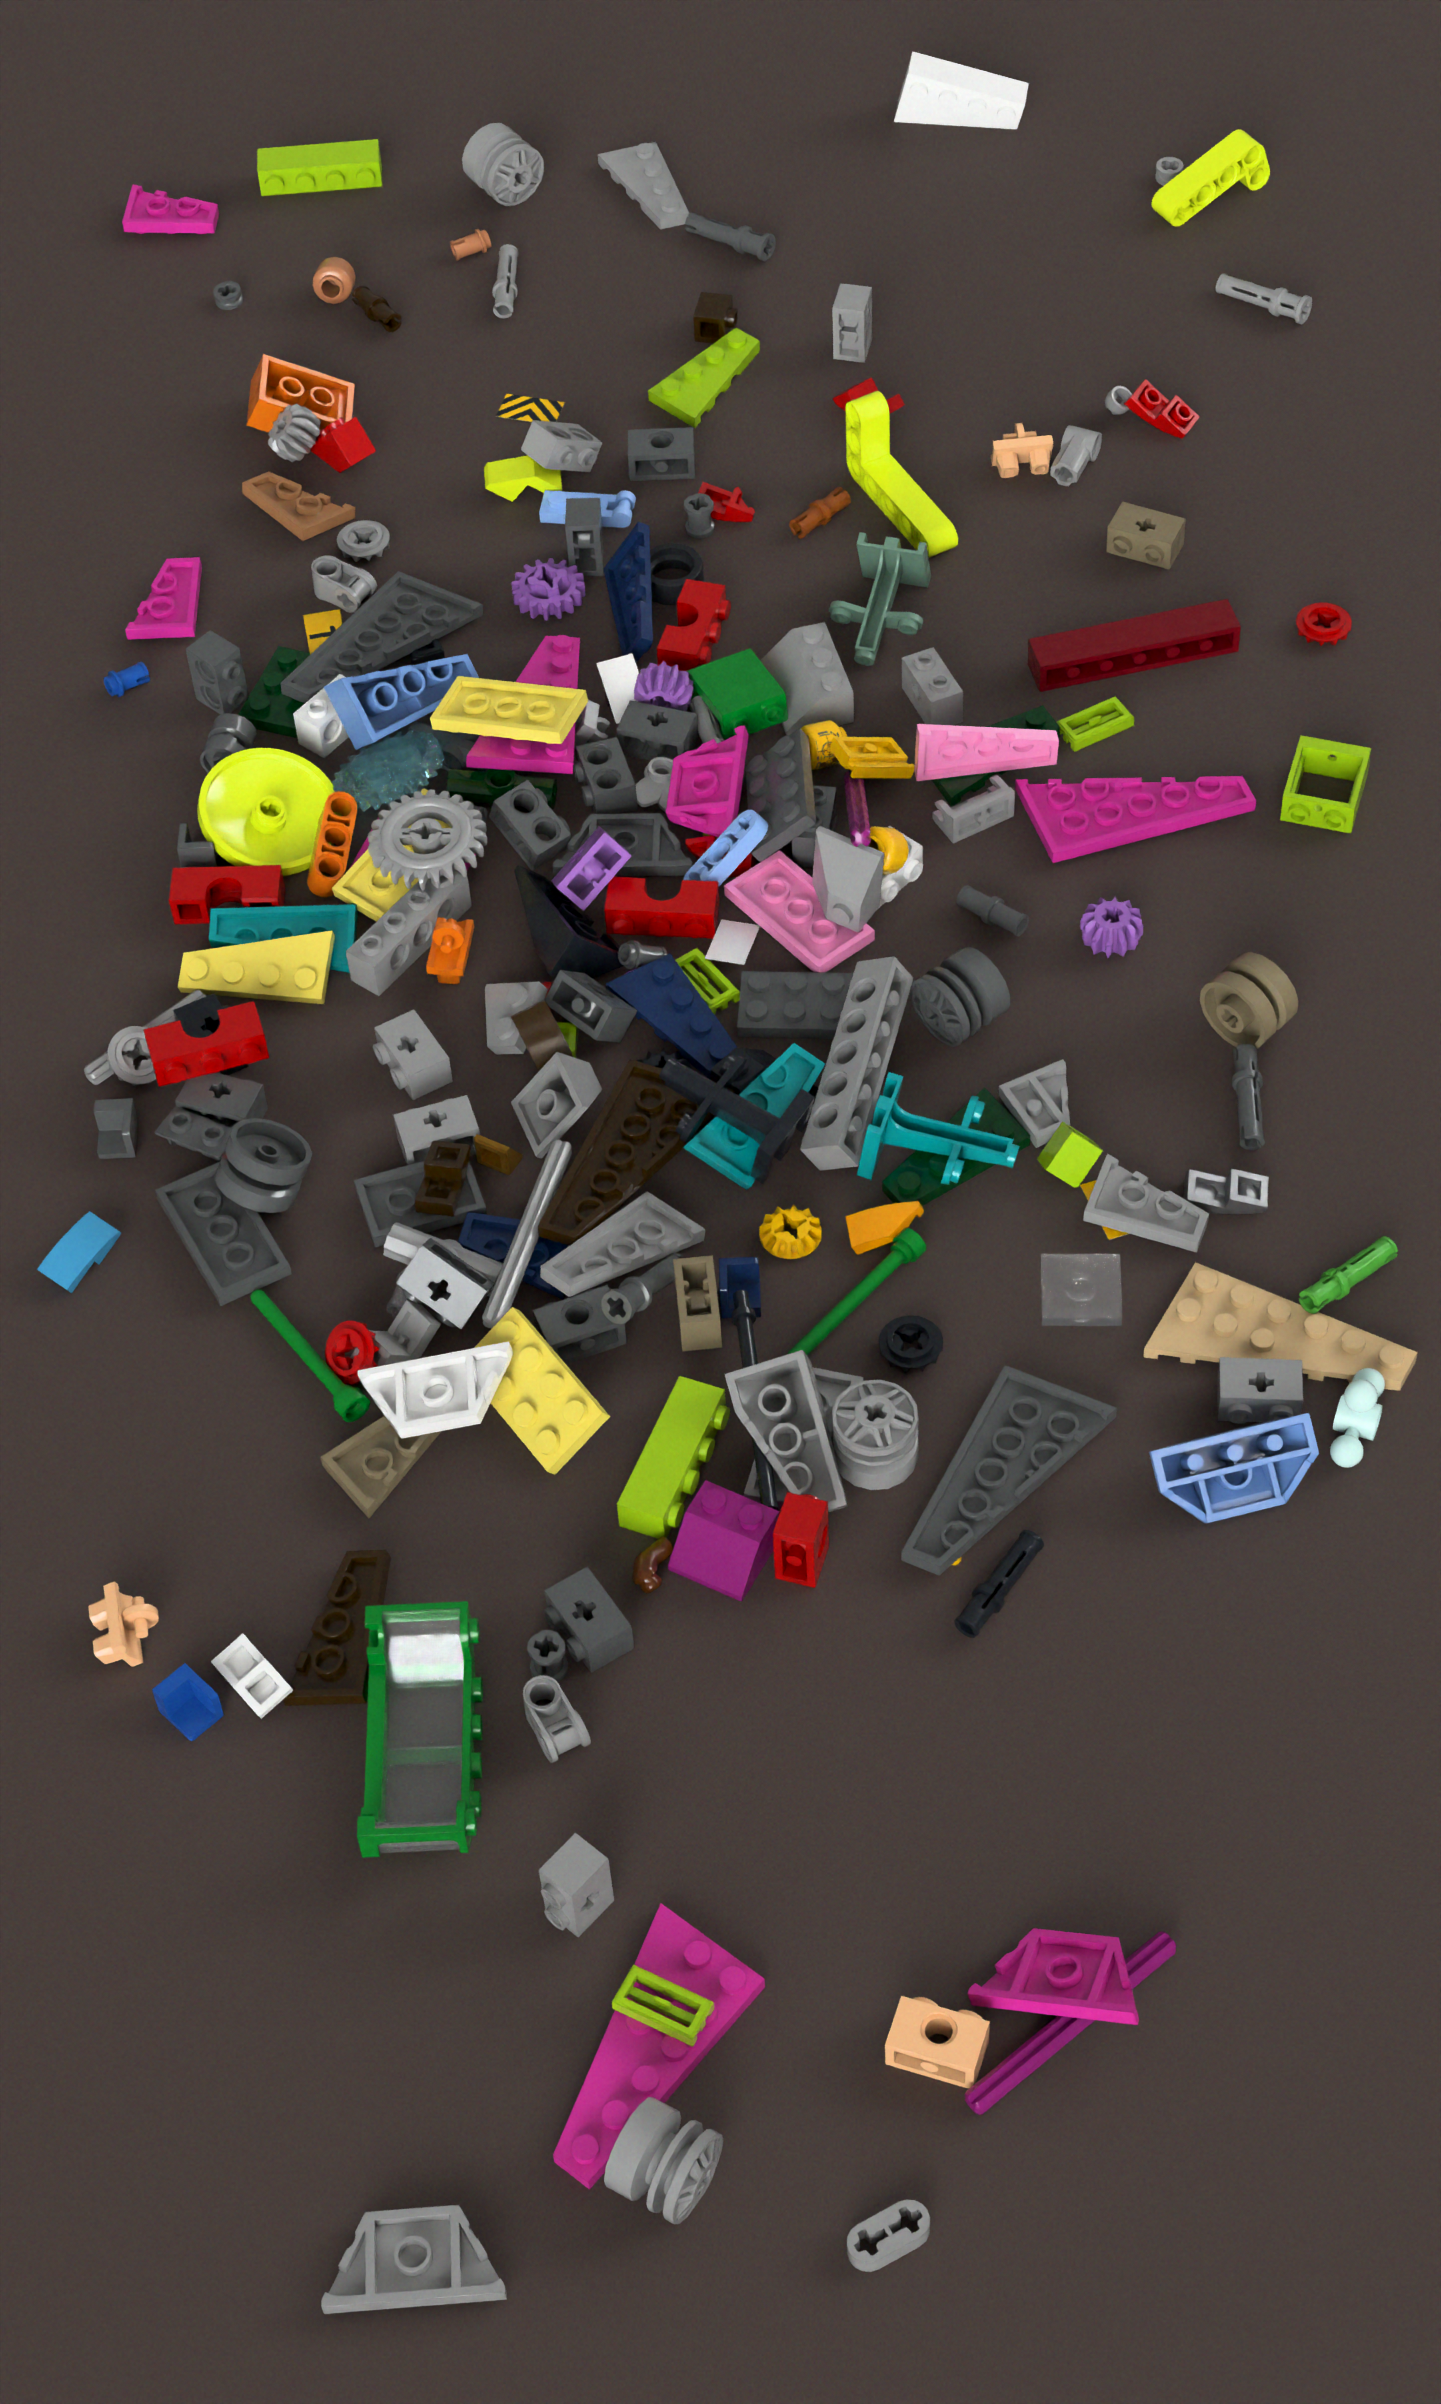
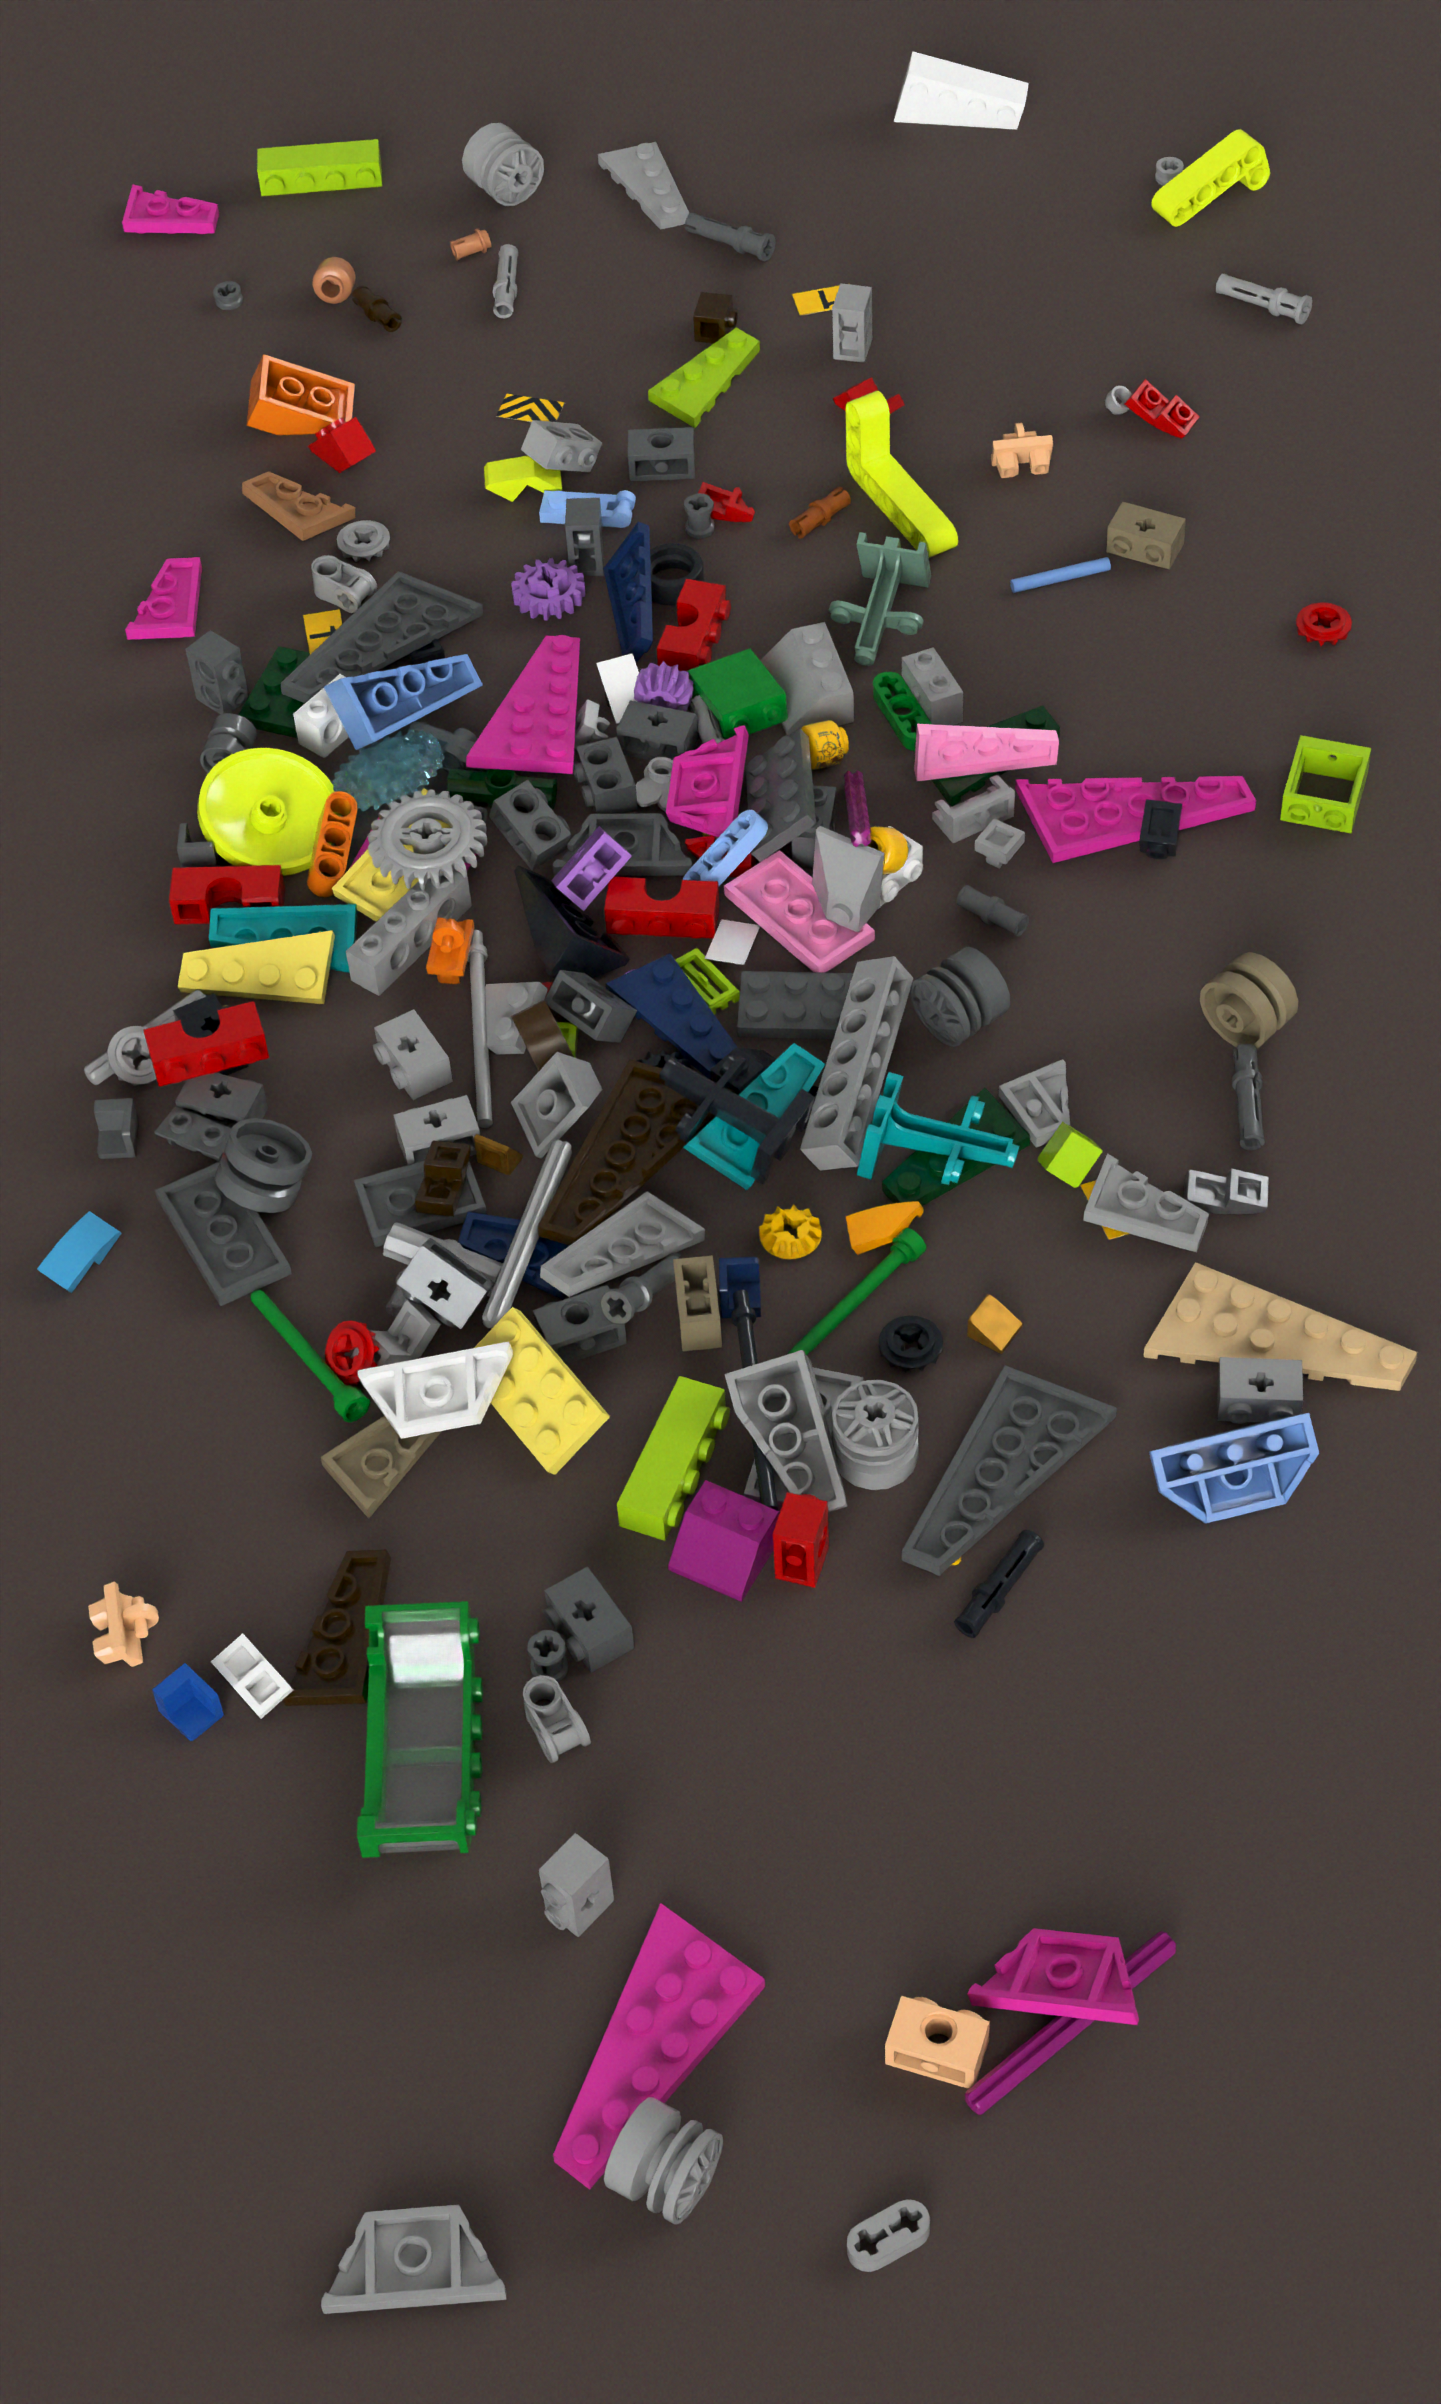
blue pin [103,661,150,697] -> none
light grey gear [268,403,321,462] -> none
light yellow plate [430,676,588,744] -> none
lime tile [612,1964,714,2047] -> none
dark grey pin [618,940,667,970] -> none
reddish brown arm [632,1536,674,1594] -> none
yellow plate [830,737,914,779] -> none
dark red brick [1028,599,1241,692] -> none
clear tile [1040,1254,1123,1326] -> none
light grey piece [1050,425,1102,487] -> none
lime tile [1056,696,1134,752] -> none
medium lavender gear [1080,896,1143,958] -> none
bright green pin [1299,1236,1398,1314] -> none
light aqua piece [1330,1368,1385,1468] -> none
none -> light grey bar [467,930,493,1128]
none -> yellow sticker [792,285,840,316]
none -> green beam [873,672,932,751]
none -> slope [967,1294,1023,1354]
none -> light grey tile [975,819,1025,869]
none -> medium blue bar [1010,557,1111,593]
none -> black bracket [1139,799,1182,859]

